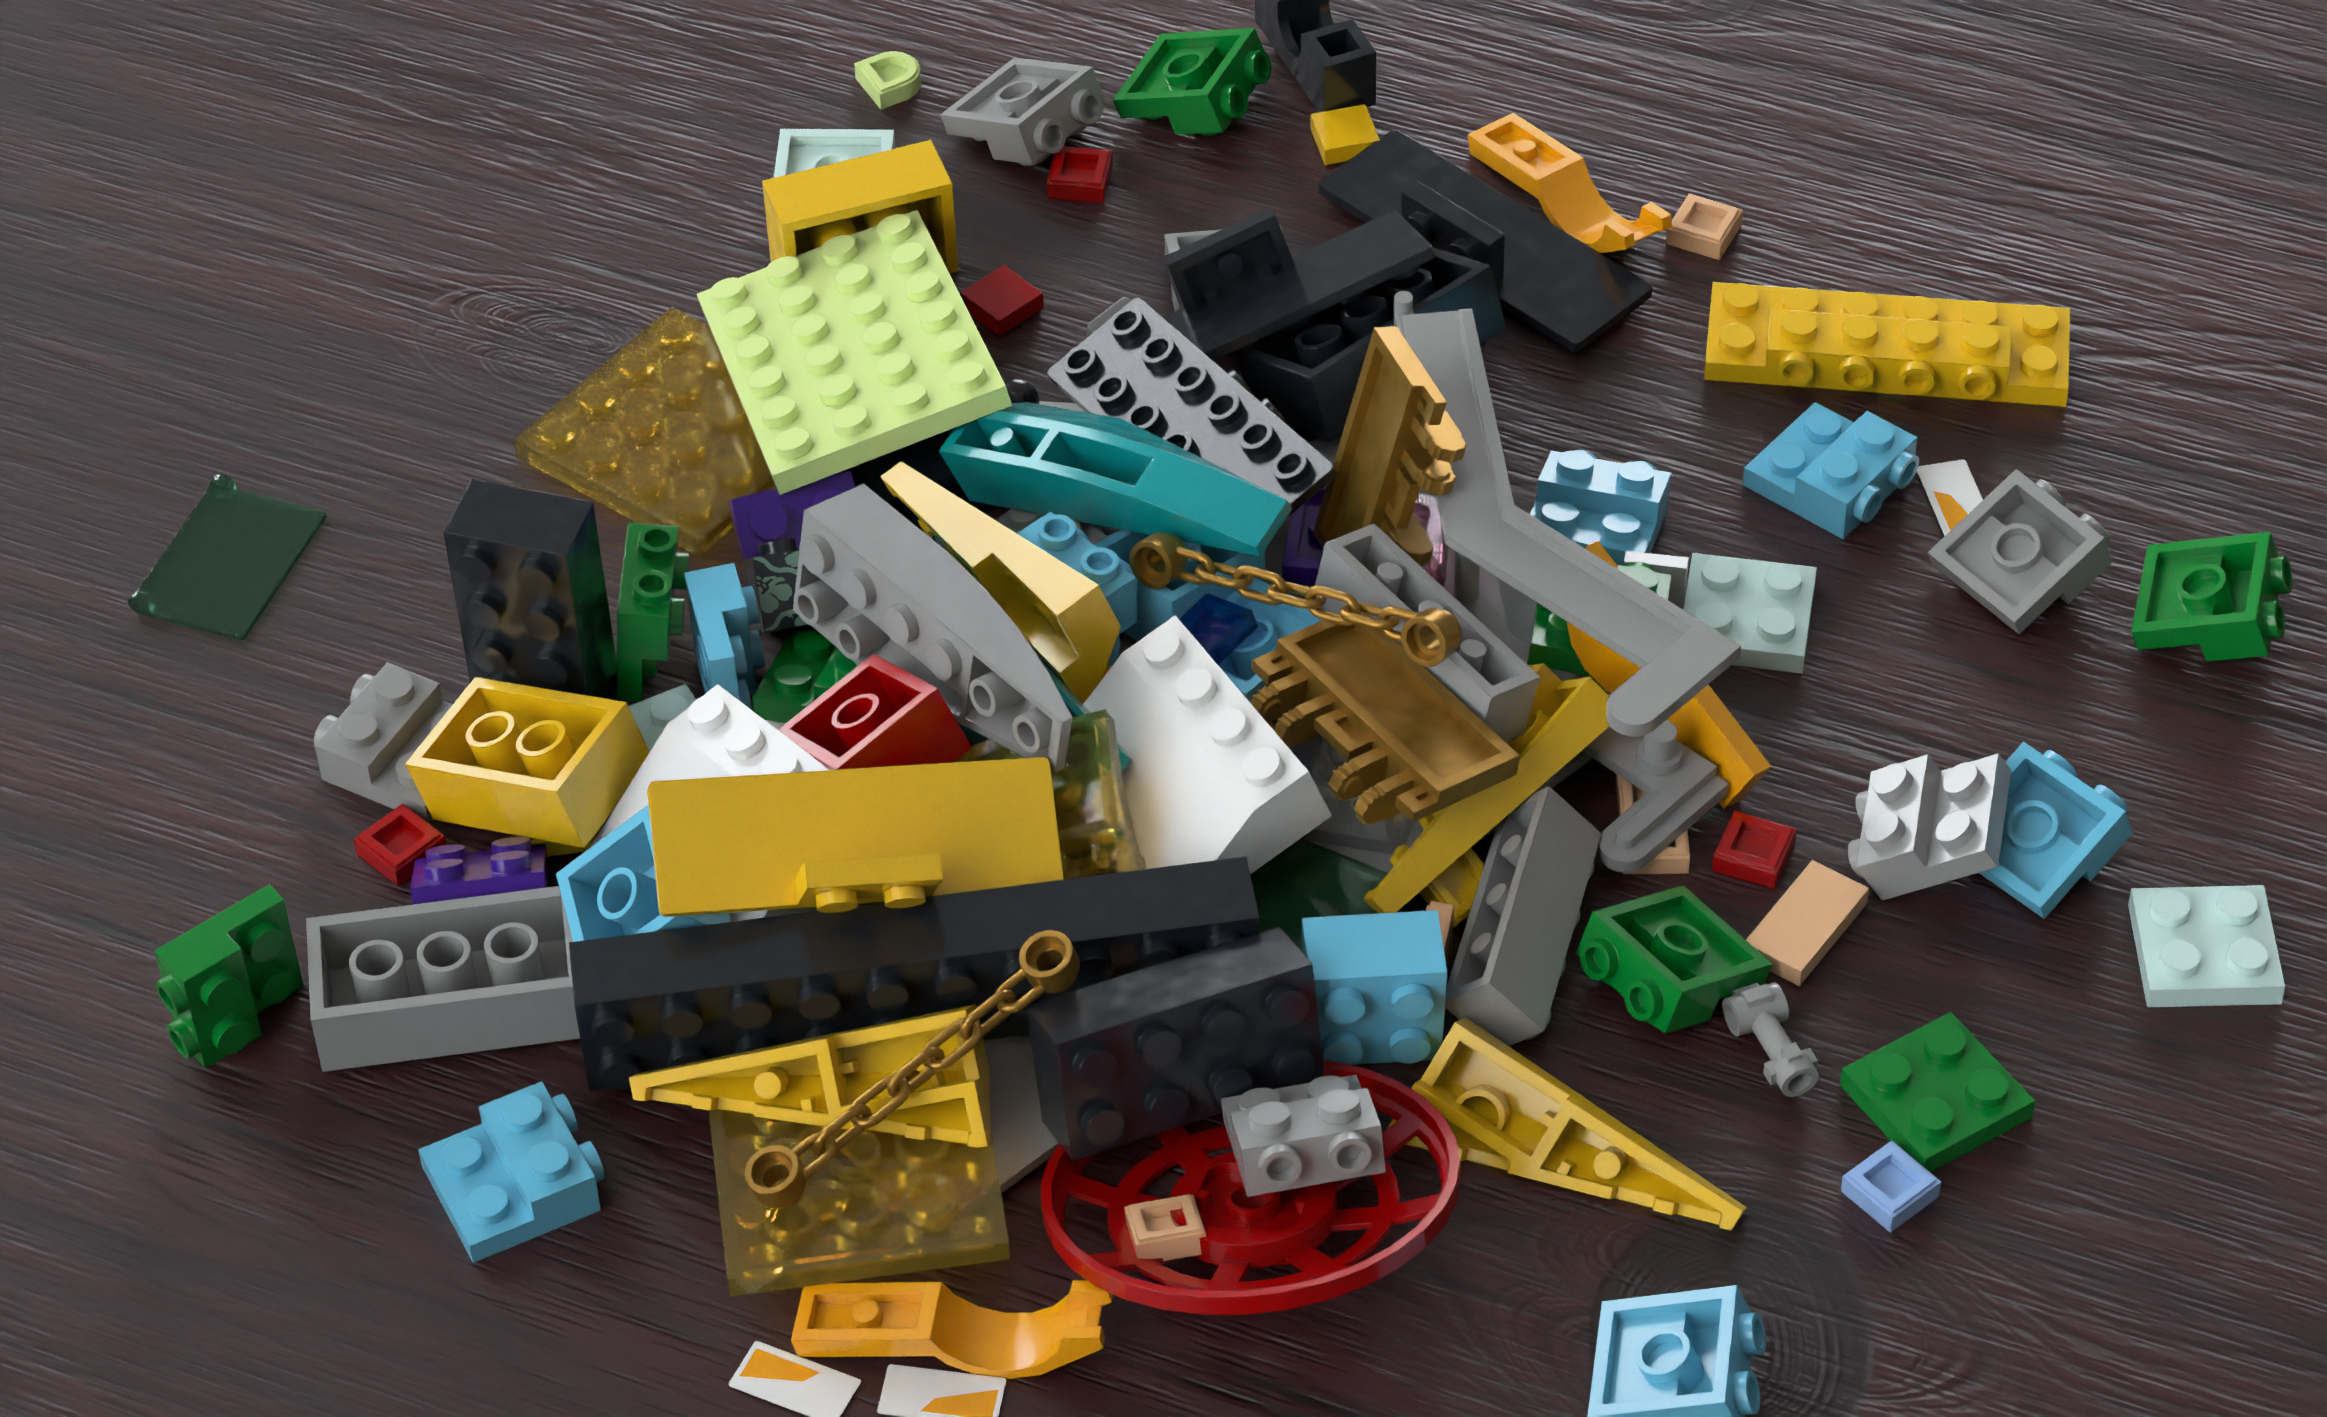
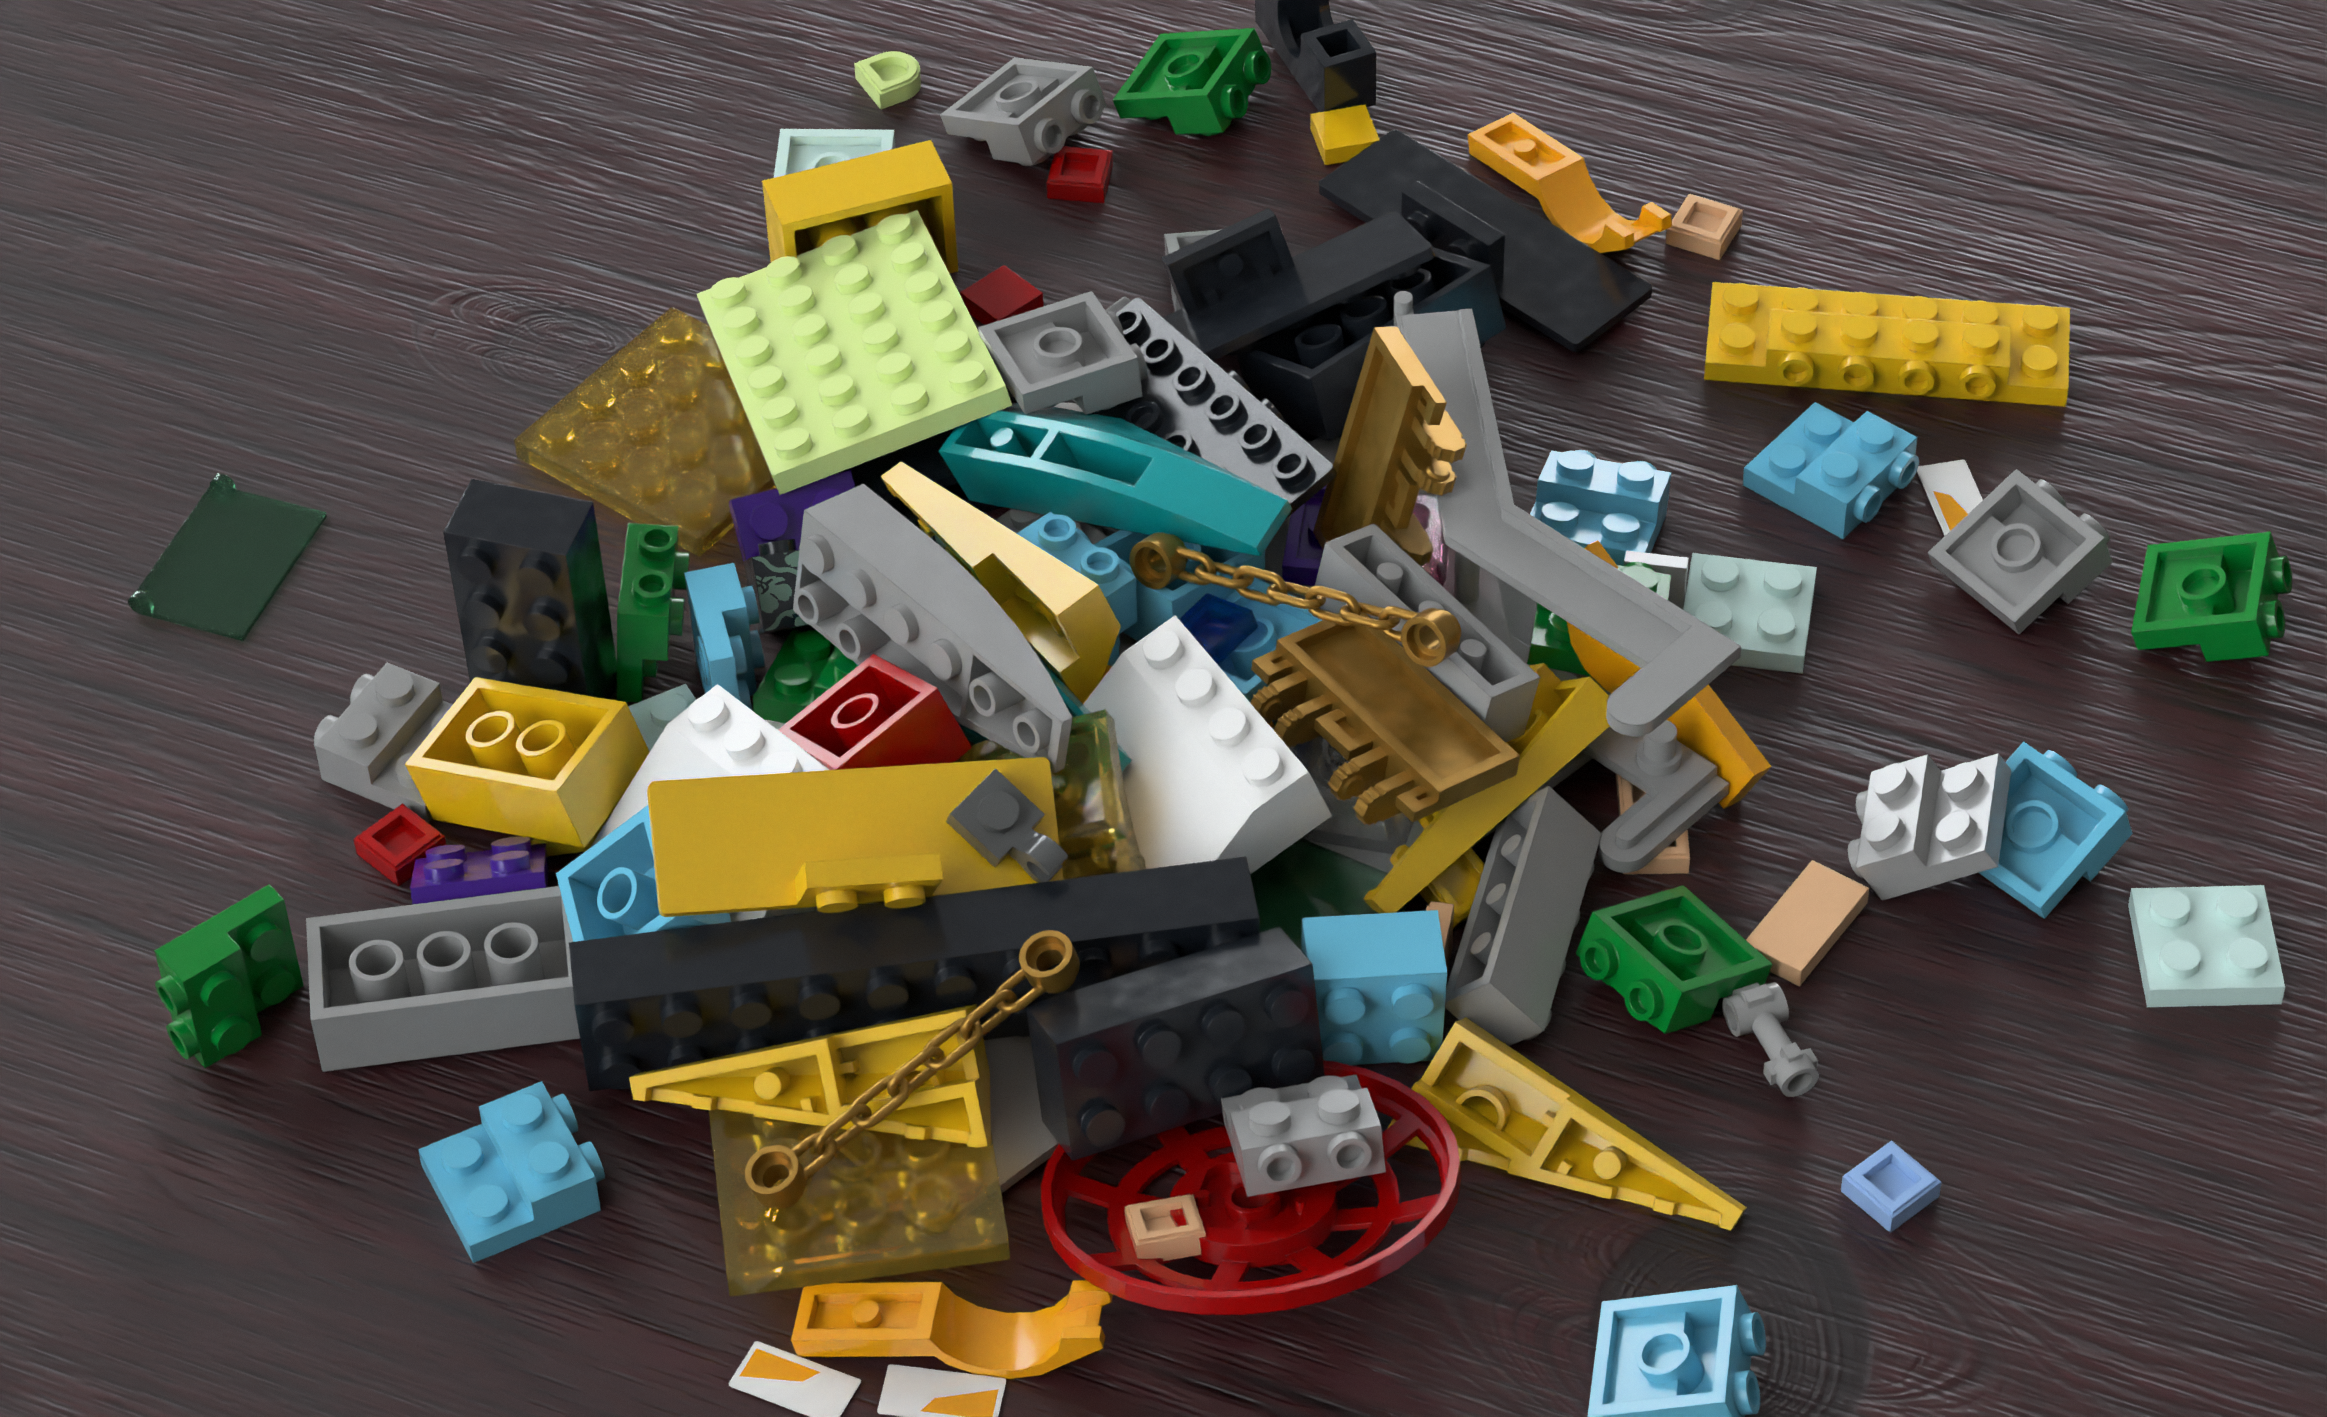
red tile [1712,811,1797,889] -> none
green plate [1840,1012,2035,1172] -> none
none -> dark grey plate [946,768,1068,883]
none -> light grey plate [978,291,1148,415]

